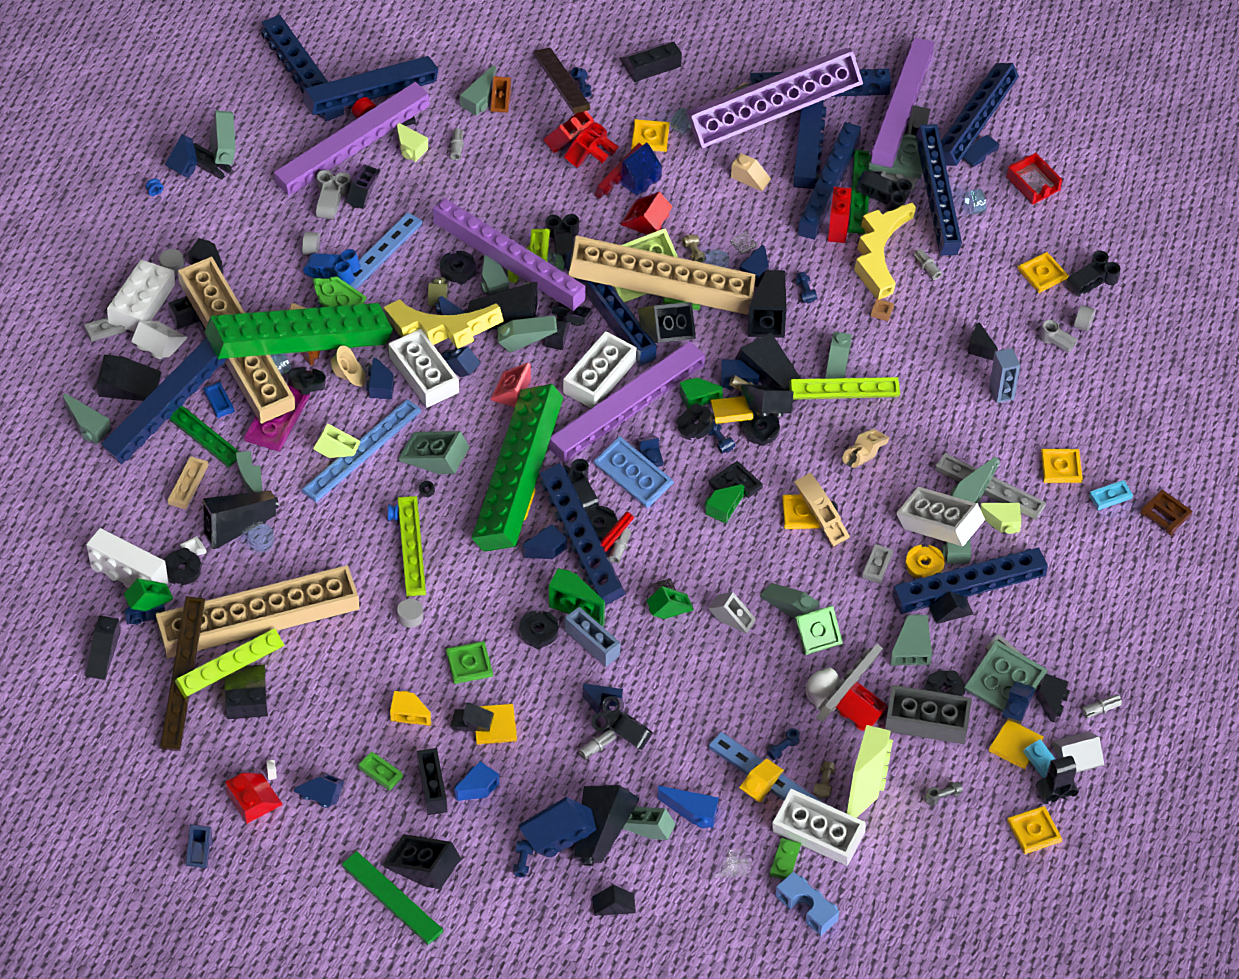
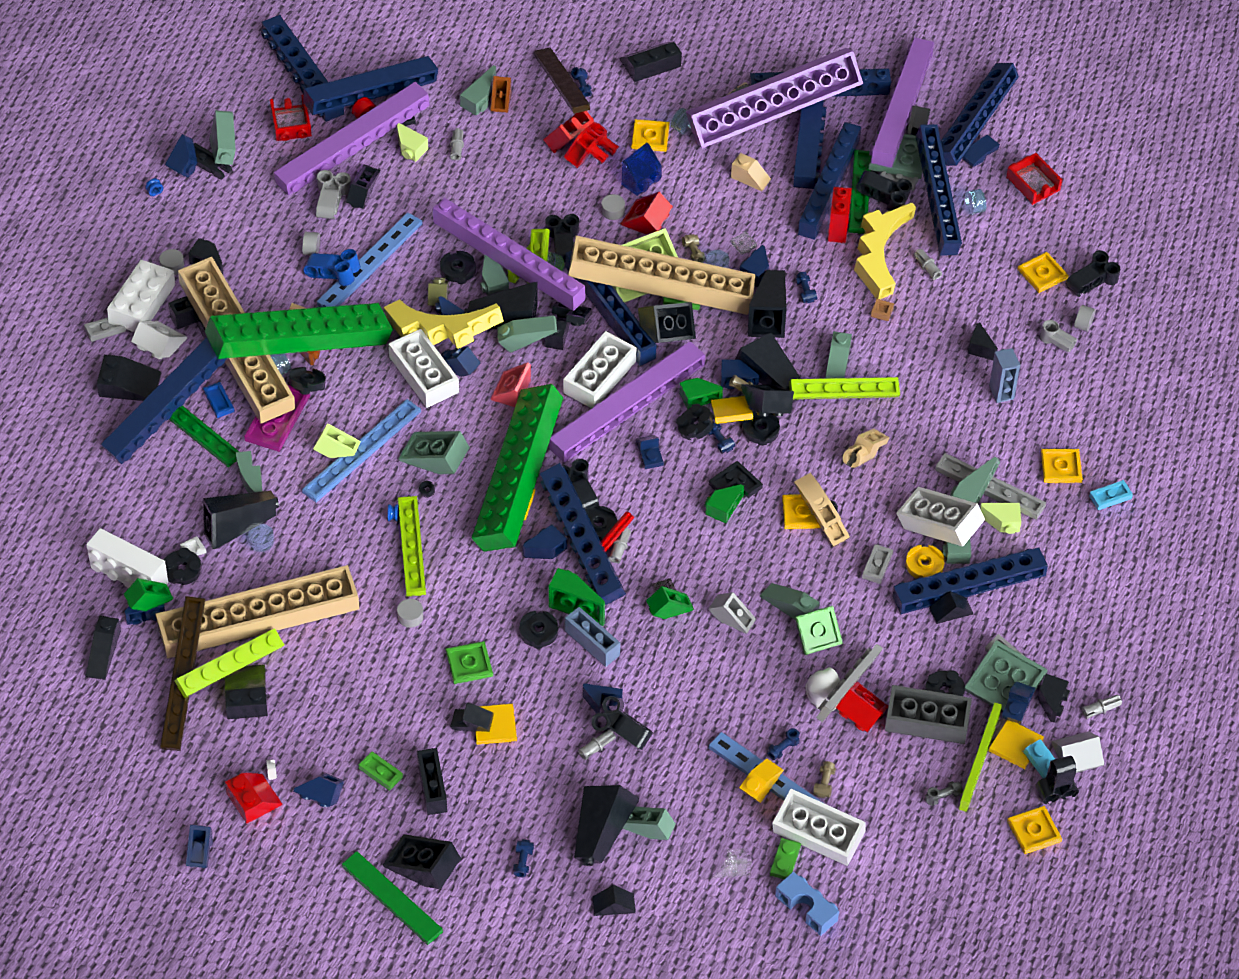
sand green slope [63,393,111,444] -> none
tan plate [168,456,209,509] -> none
bright green tile [313,277,367,307] -> none
tan piece [330,346,366,387] -> none
dark blue slope [366,358,394,399] -> none
yellow slope [390,691,431,726] -> none
blue slope [454,761,499,801] -> none
dark blue slope [519,797,596,858] -> none
medium blue tile [593,436,674,508] -> none
dark red plate [594,143,644,199] -> none
blue slope [657,786,719,828] -> none
yellowish green slope [847,725,893,818] -> none
sand green slope [890,614,932,666] -> none
reddish brown plate [1140,489,1192,536] -> none
none -> red window [270,95,312,141]
none -> light grey piece [602,194,625,220]
none -> lime tile [959,702,1002,812]

